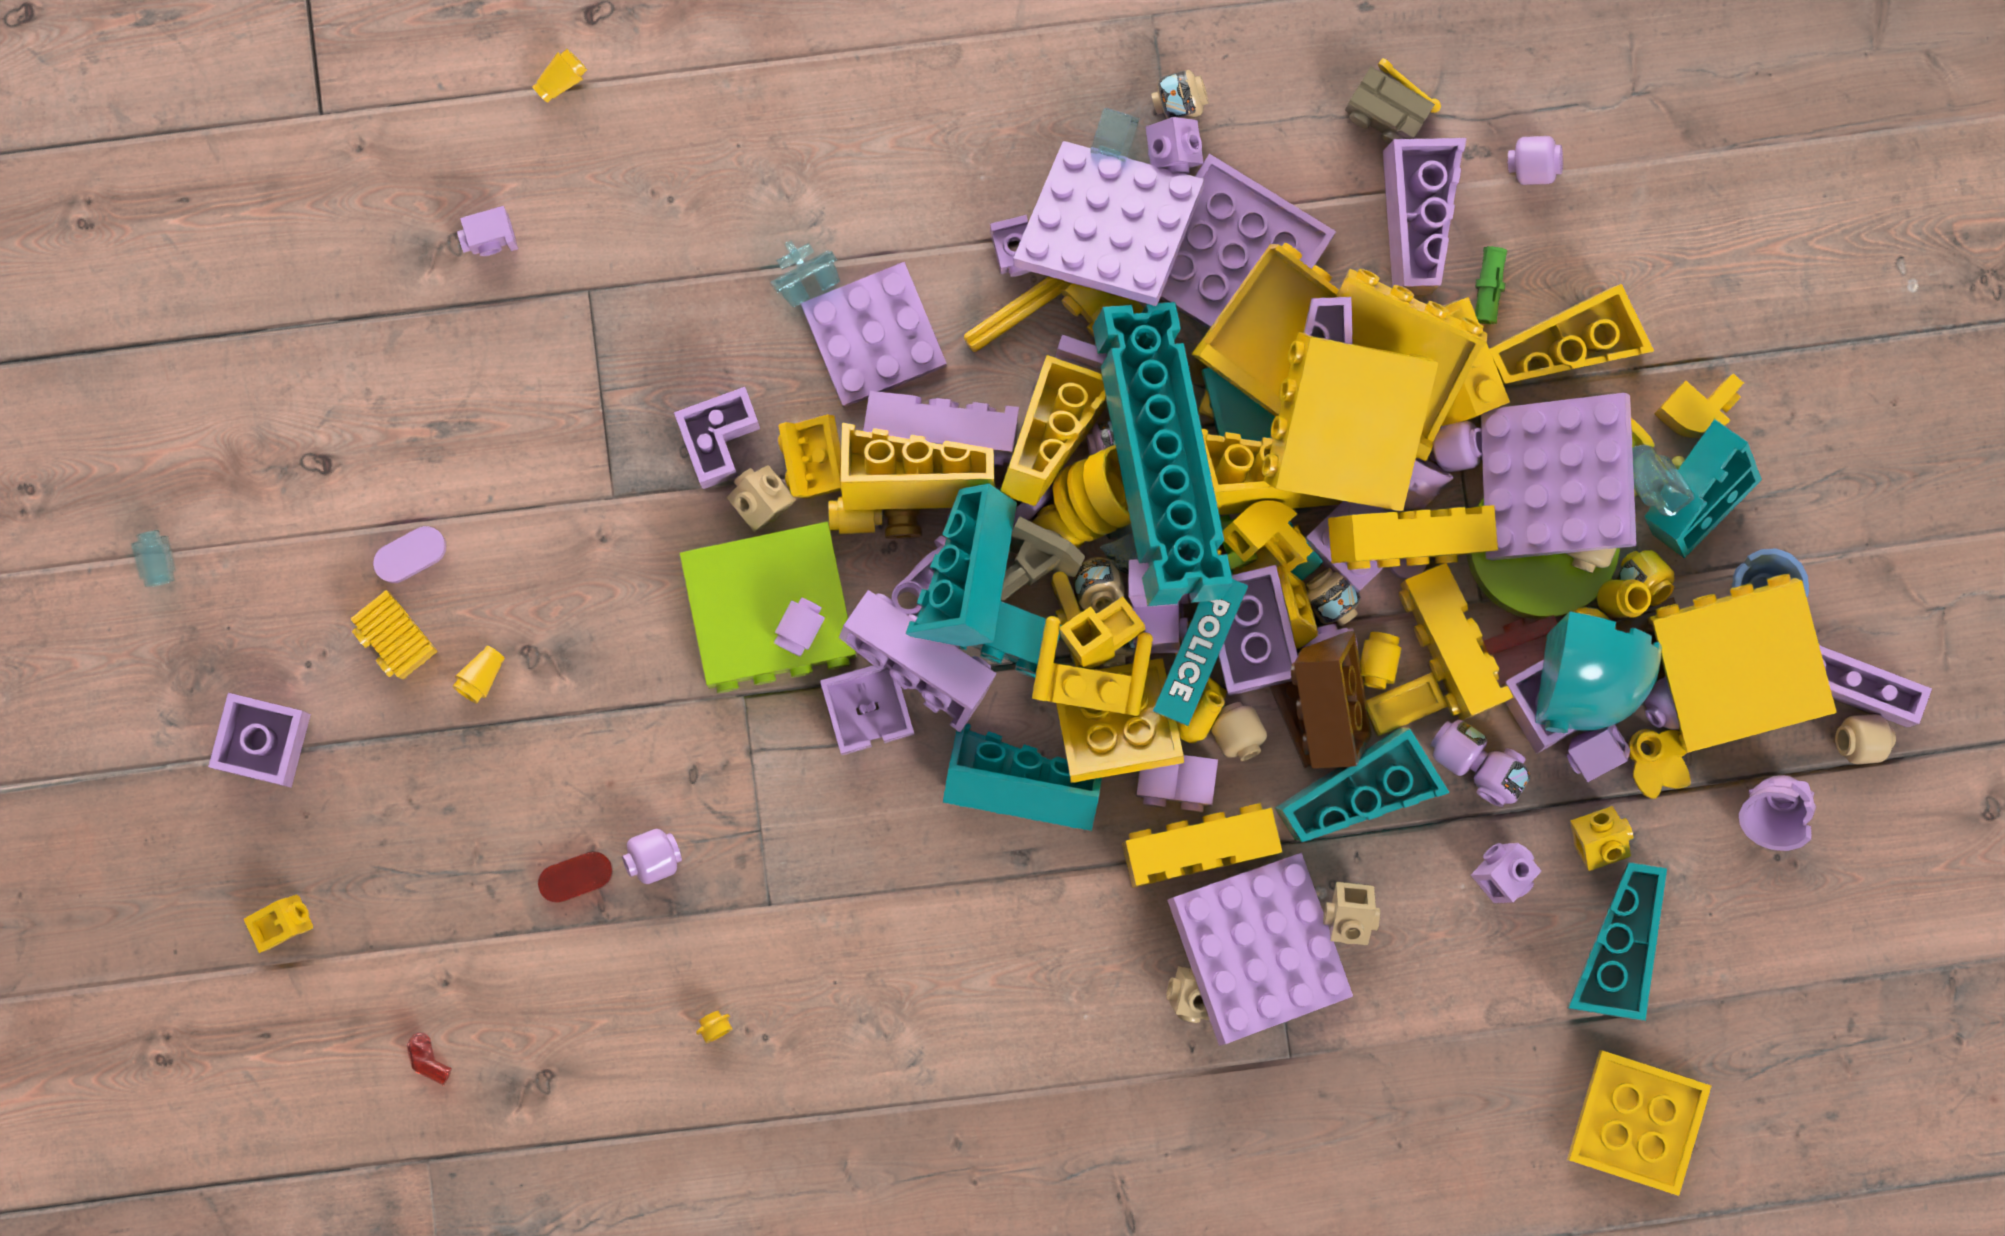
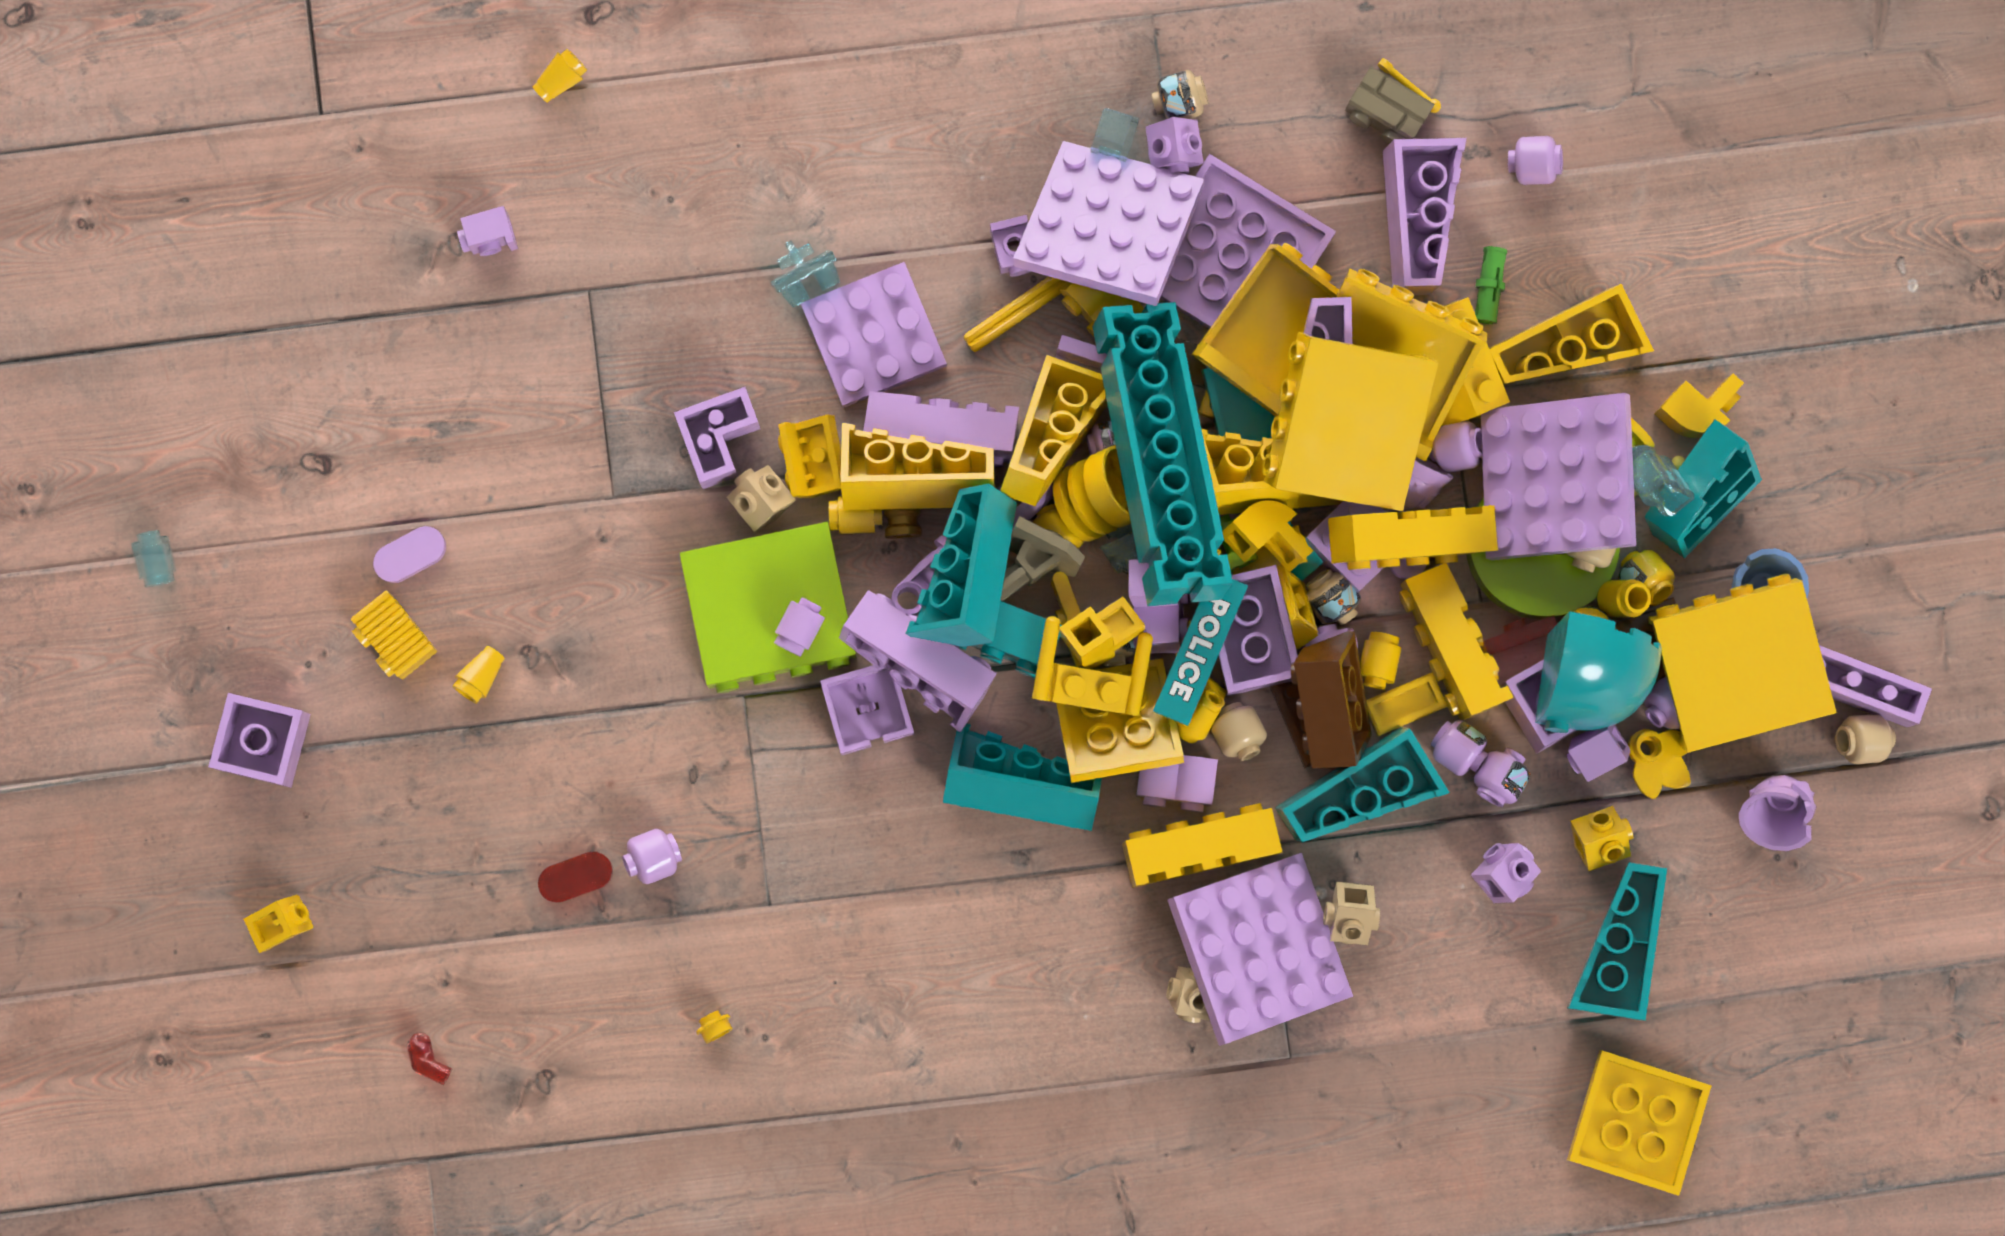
head [1073,557,1125,613] -> none

